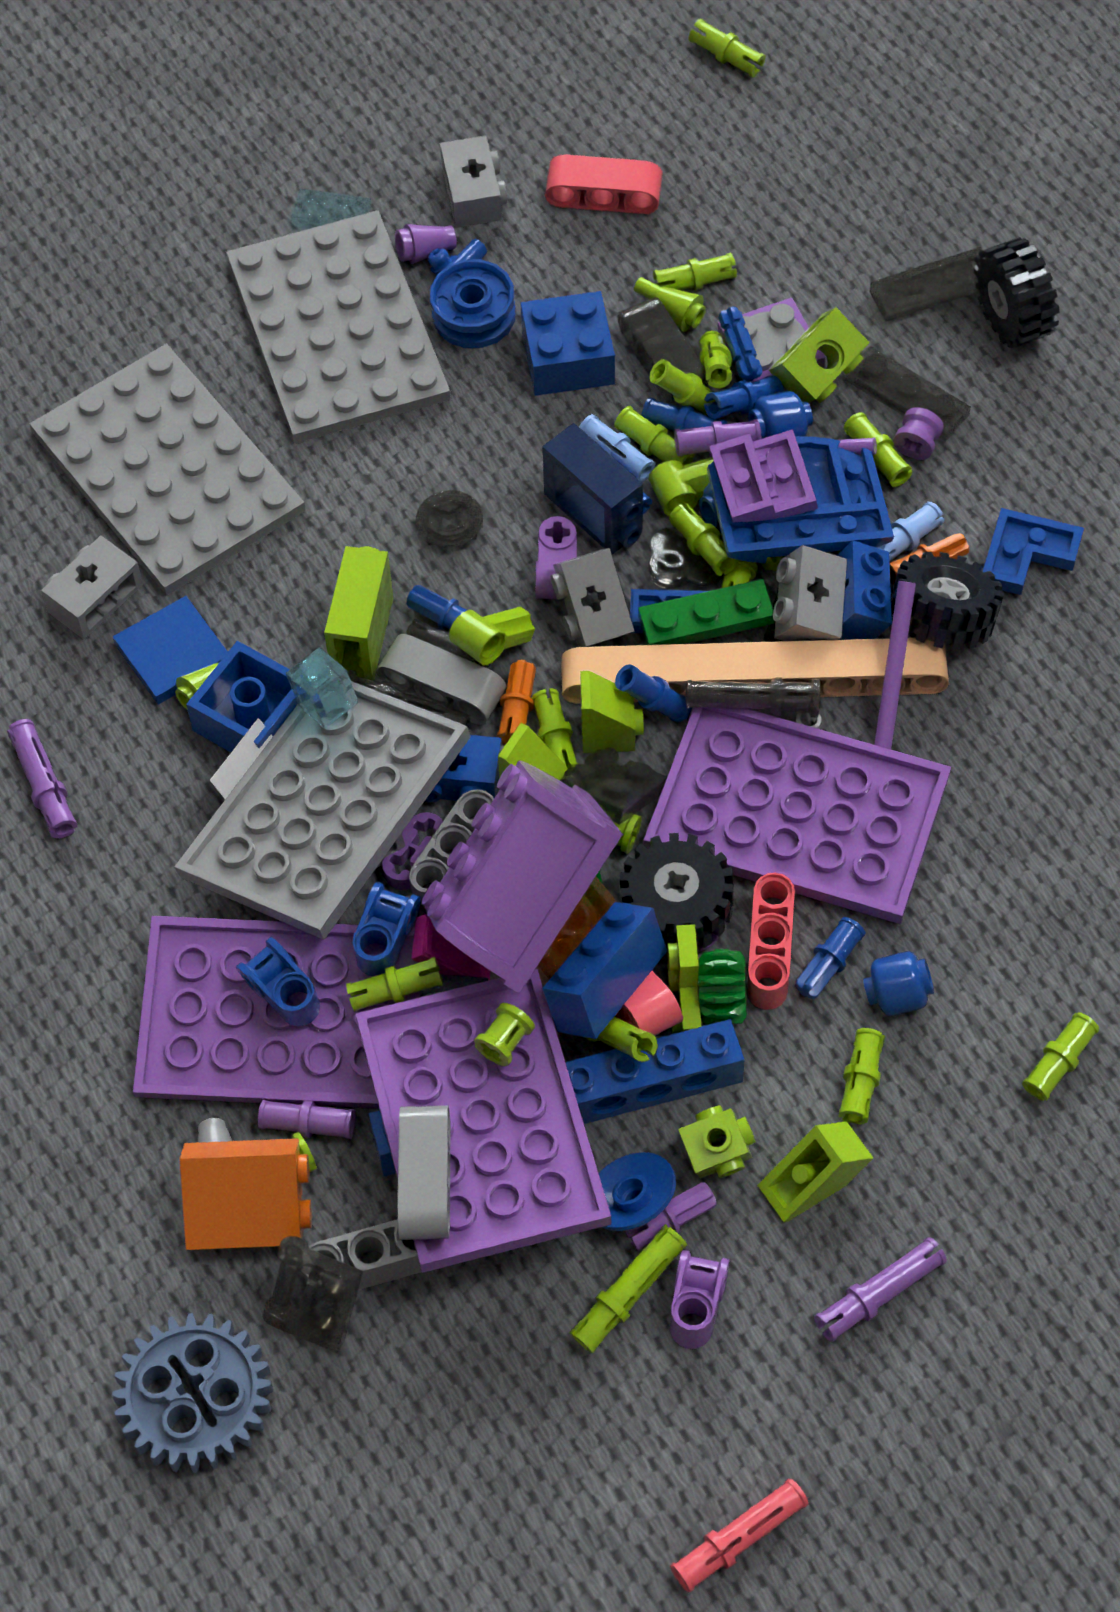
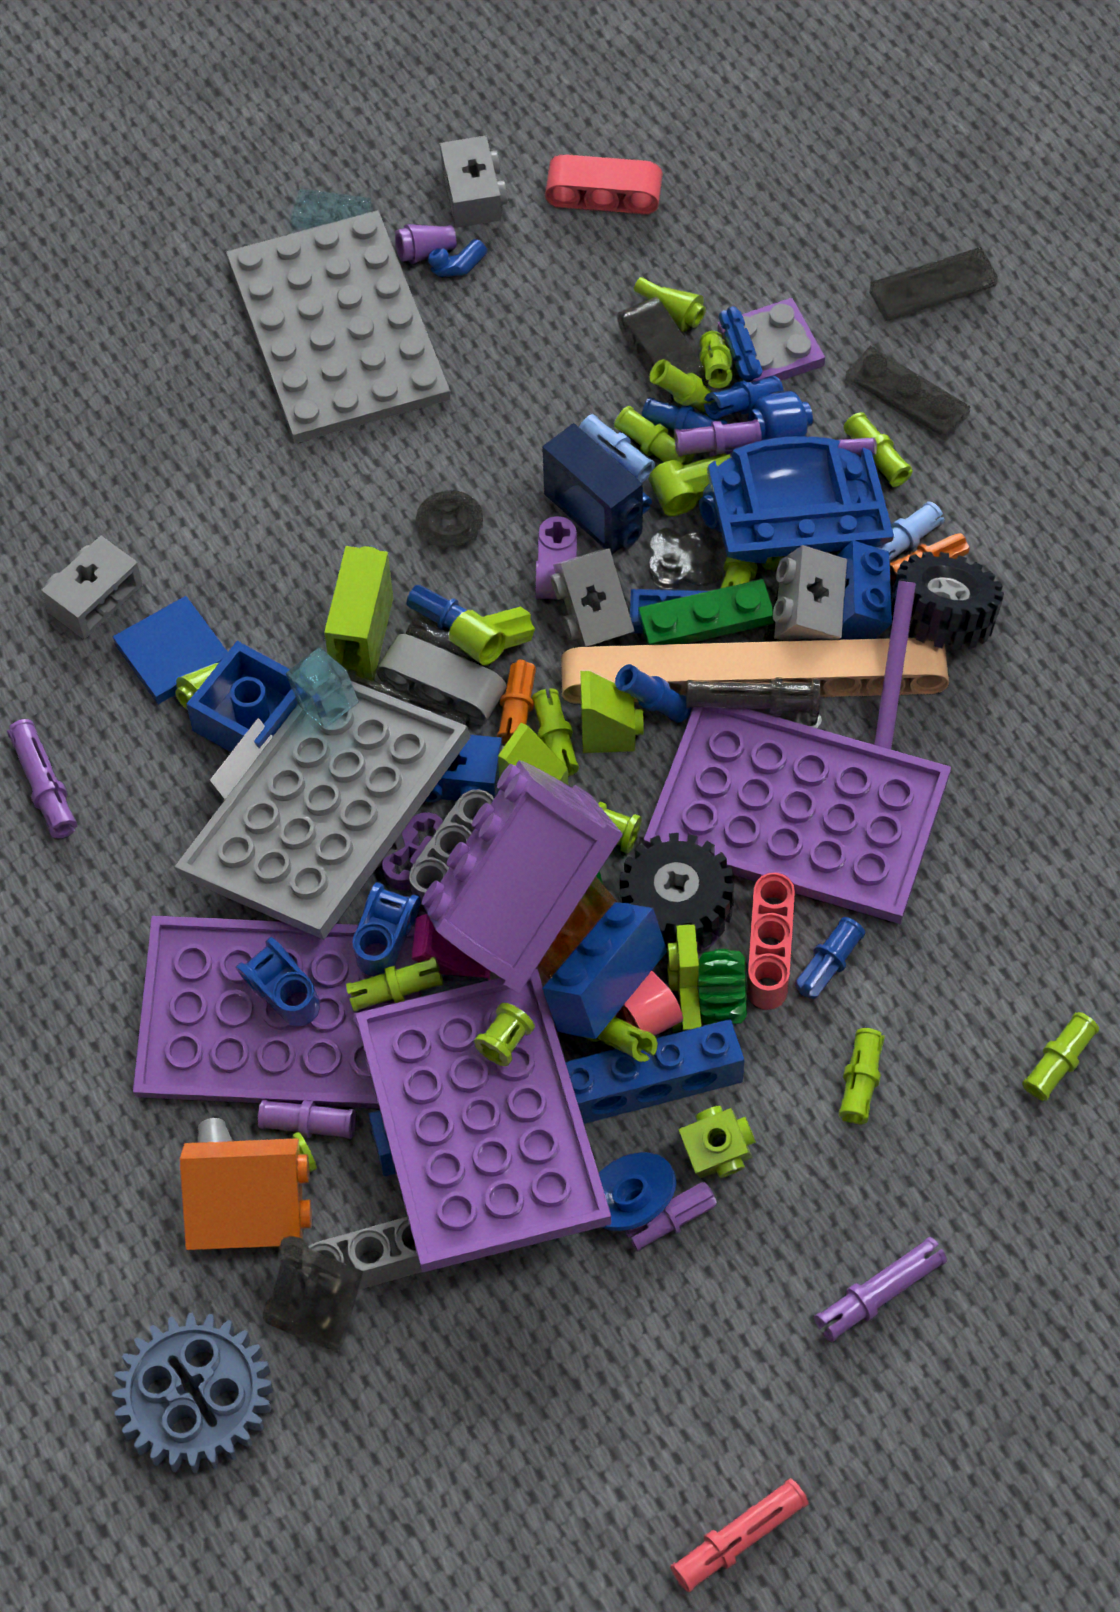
light grey plate [29,343,306,596] -> none
light grey beam [398,1105,451,1240] -> none
blue wheel [430,259,516,348] -> none
blue brick [521,291,615,396] -> none
clear smoke plate [560,747,667,825] -> none
lime pin [569,1224,687,1354] -> none
lime pin [653,253,737,291] -> none
lime pin [669,503,738,576] -> none
medium lavender piece [670,1249,730,1349] -> none
lime pin [689,19,766,77] -> none
medium lavender slope [709,429,818,522] -> none
lime slope [757,1121,873,1222] -> none
lime brick [768,307,870,403] -> none
blue head [863,951,934,1016] -> none
medium lavender wheel [893,407,944,460] -> none
black wheel [973,237,1060,348] -> none
blue plate [983,508,1084,595] -> none

